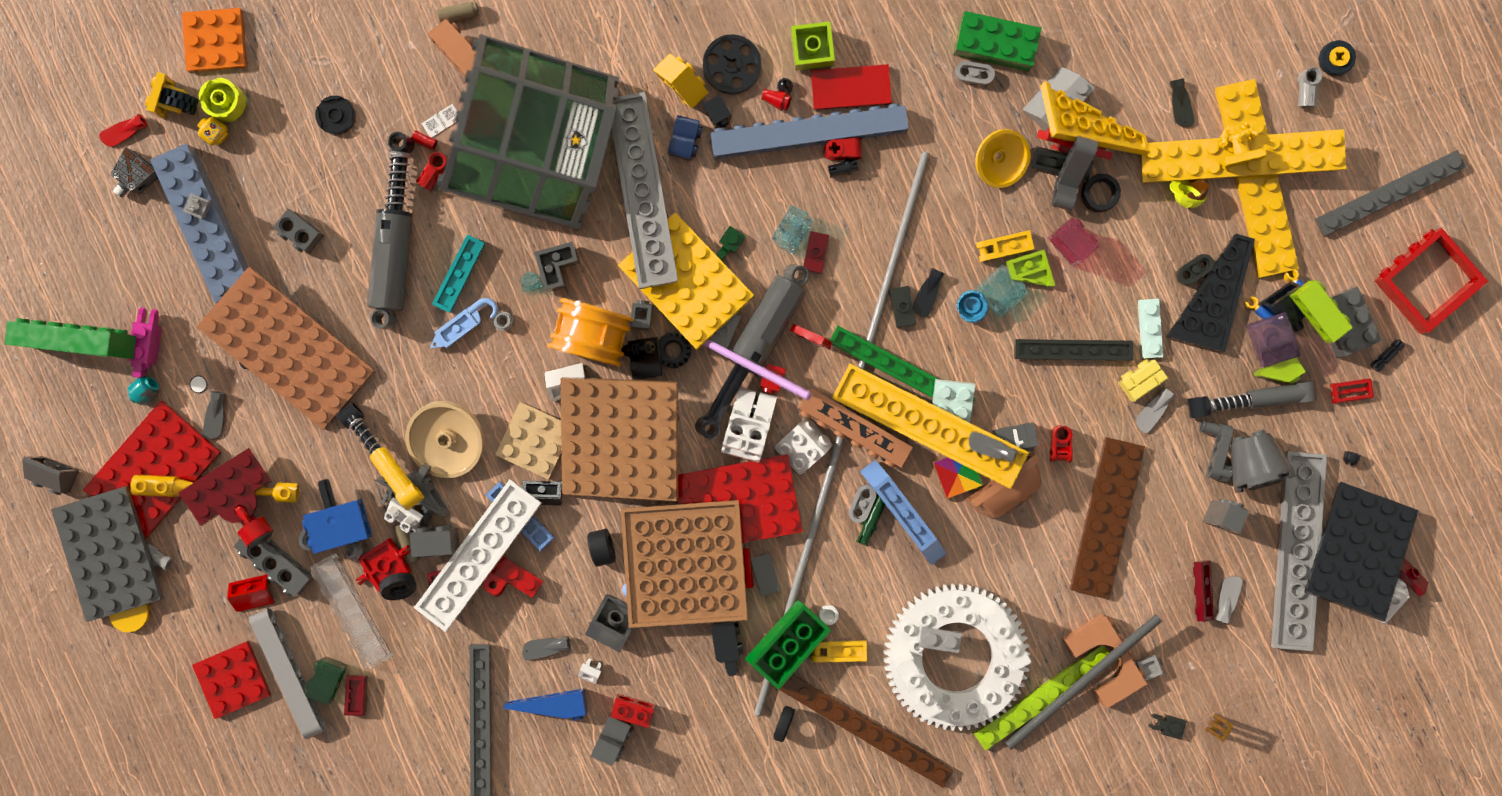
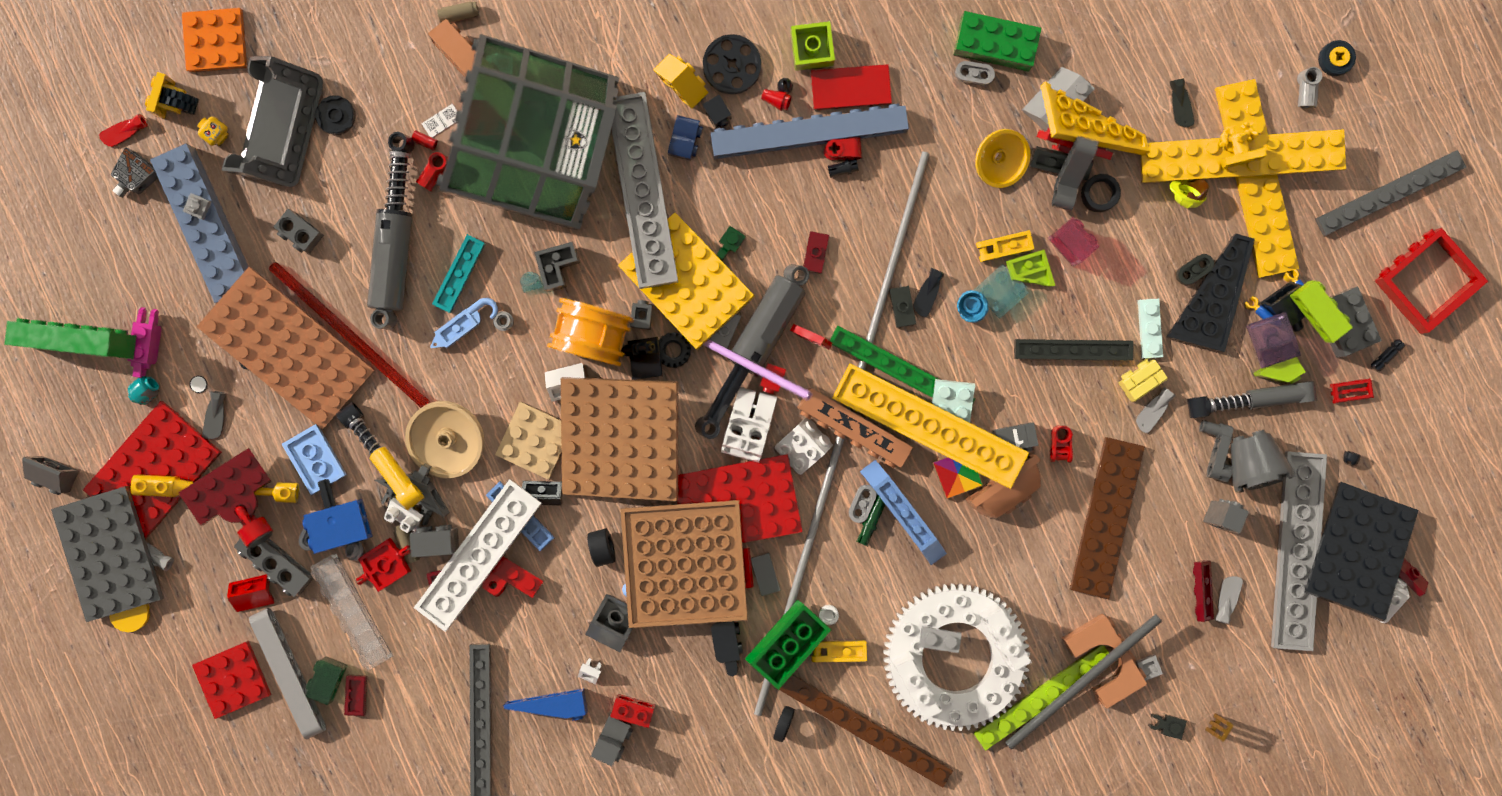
neon yellow brick [199,78,247,122] -> none
black tyre [379,573,416,601] -> none
dark grey piece [522,636,571,660] -> none
clear light blue brick [771,205,813,255] -> none
dark grey piece [969,431,1018,464] -> none
none -> dark grey windscreen [222,56,323,187]
none -> clear red axle [269,262,431,408]
none -> light blue plate [282,424,347,495]

